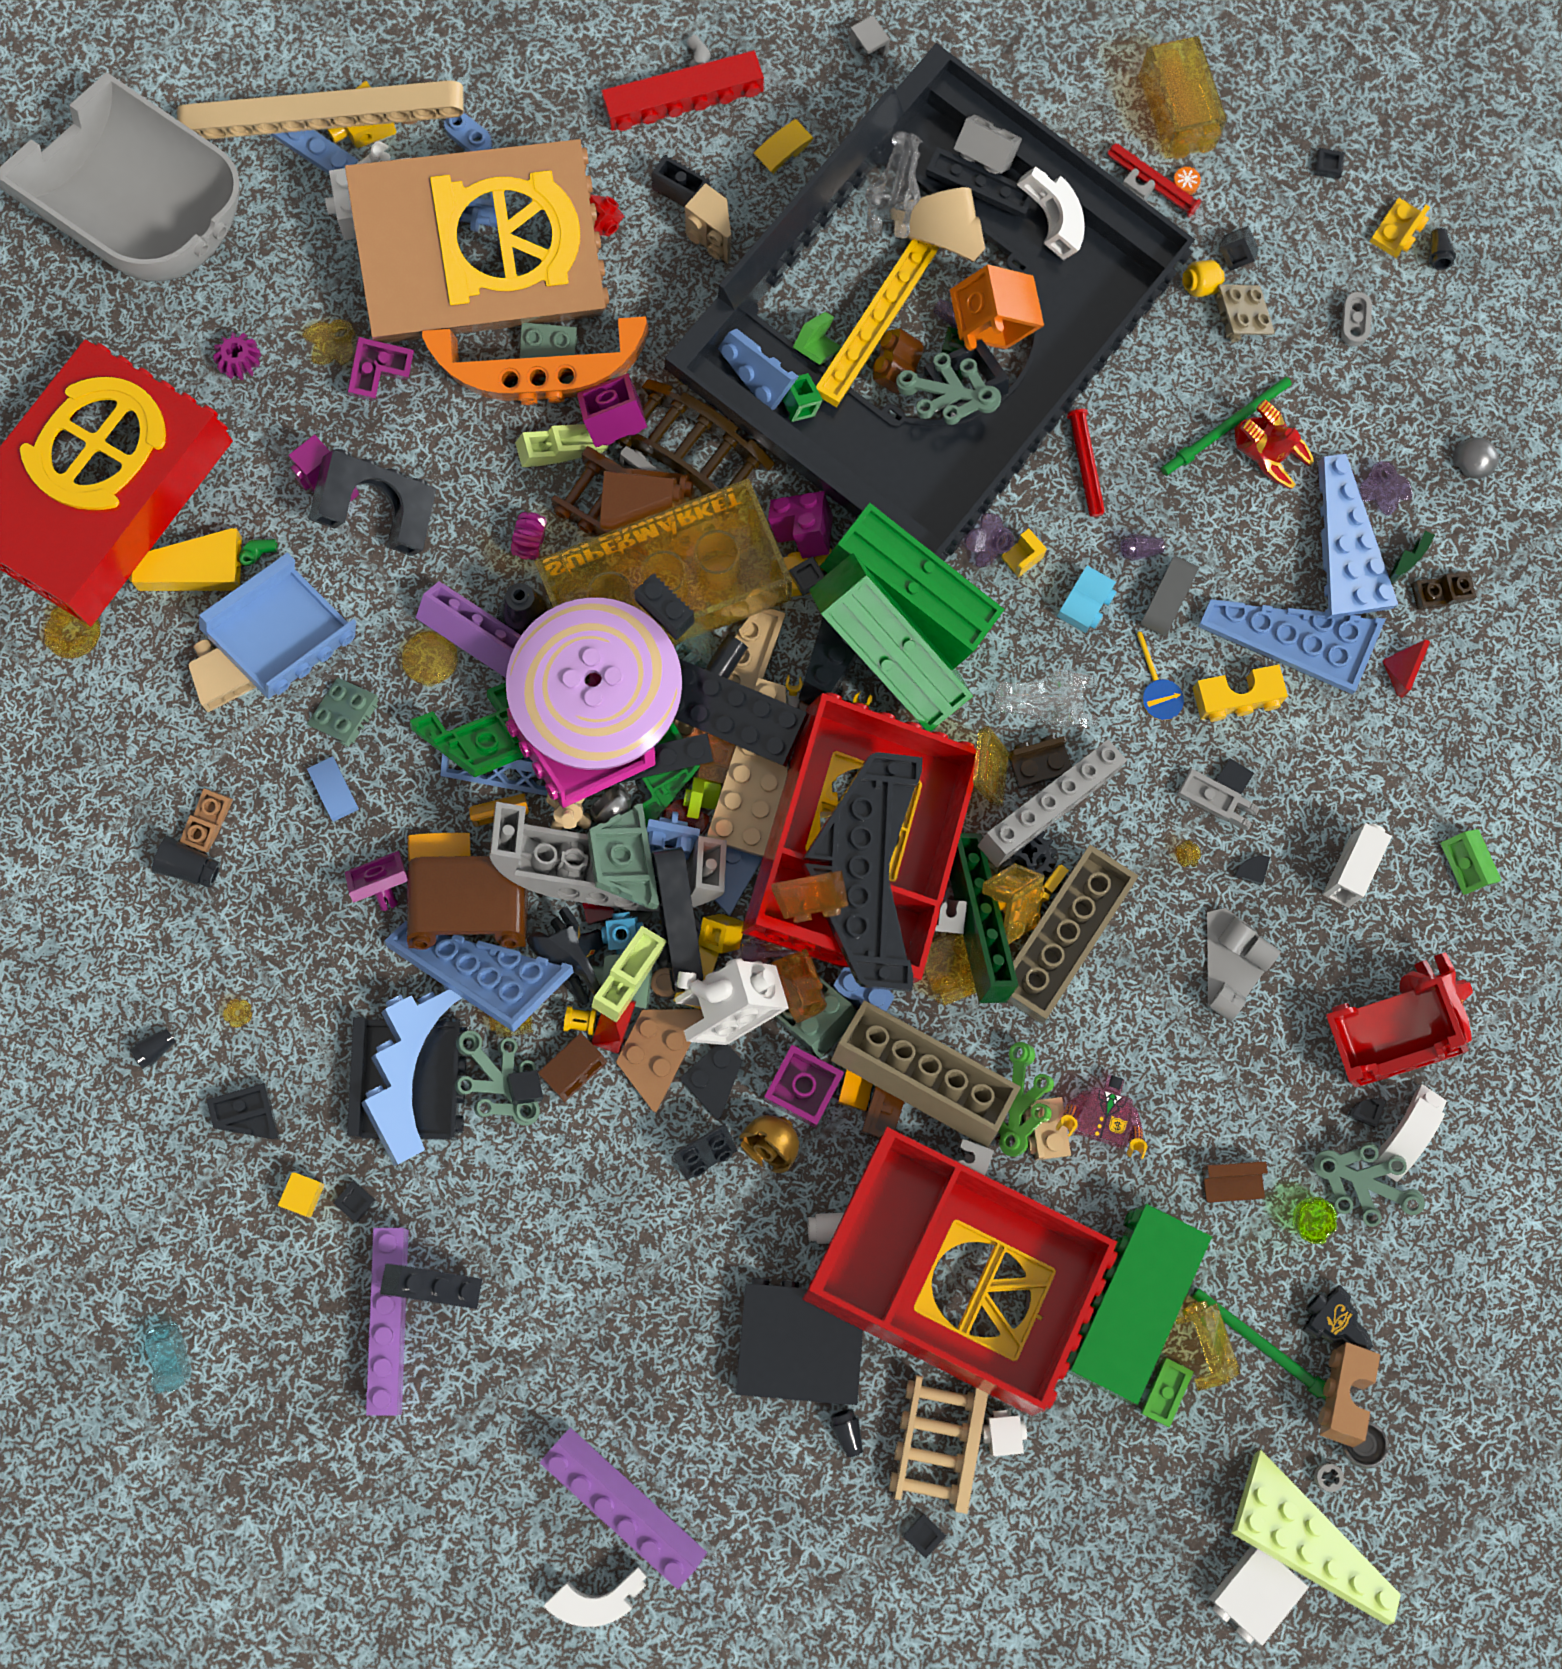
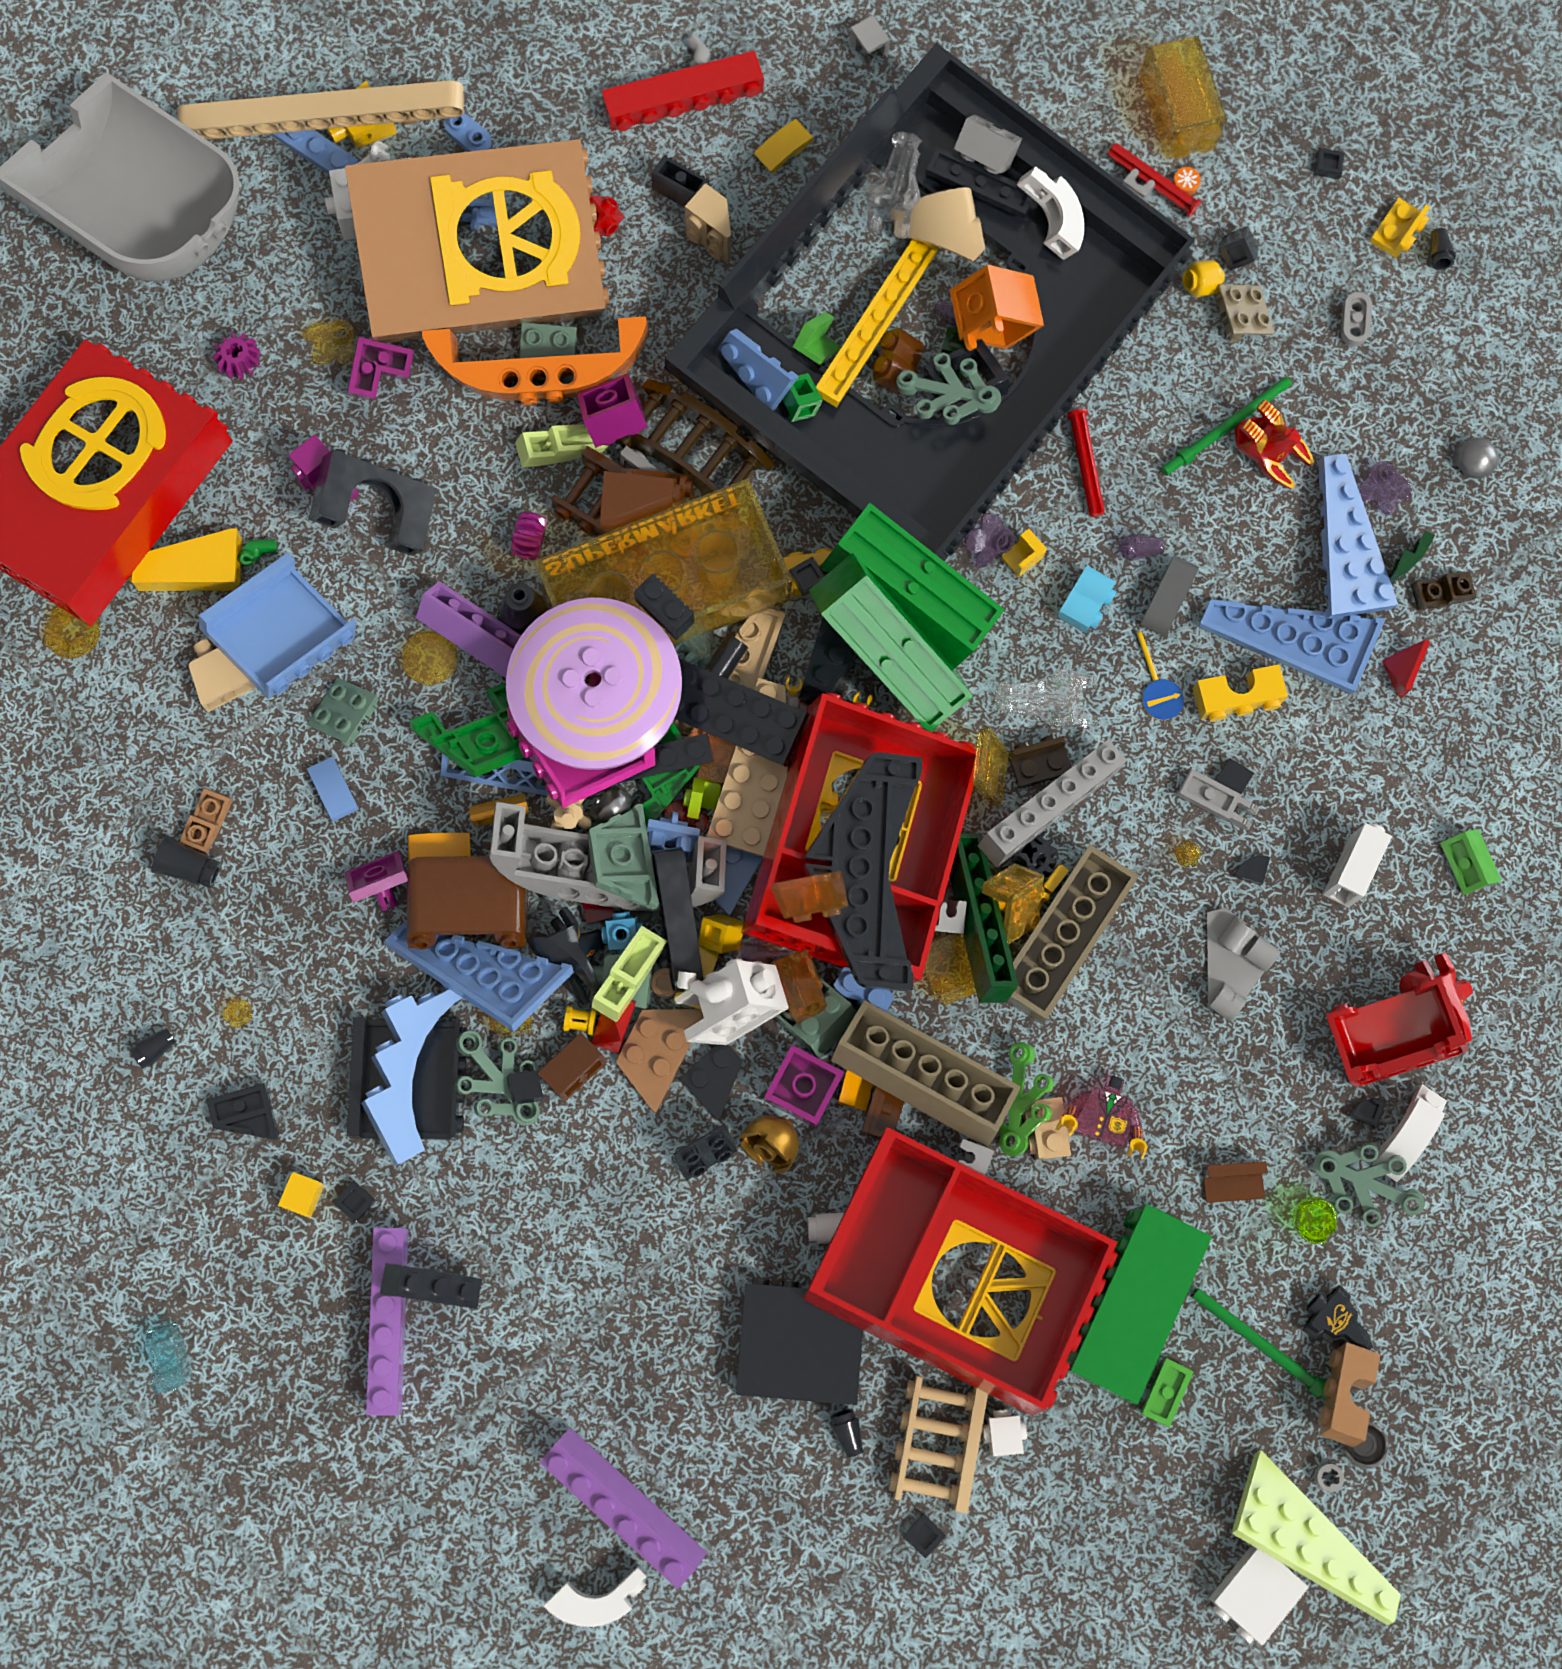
magenta brick [768,491,833,559] -> none
clear yellow panel [1175,1300,1241,1391] -> none

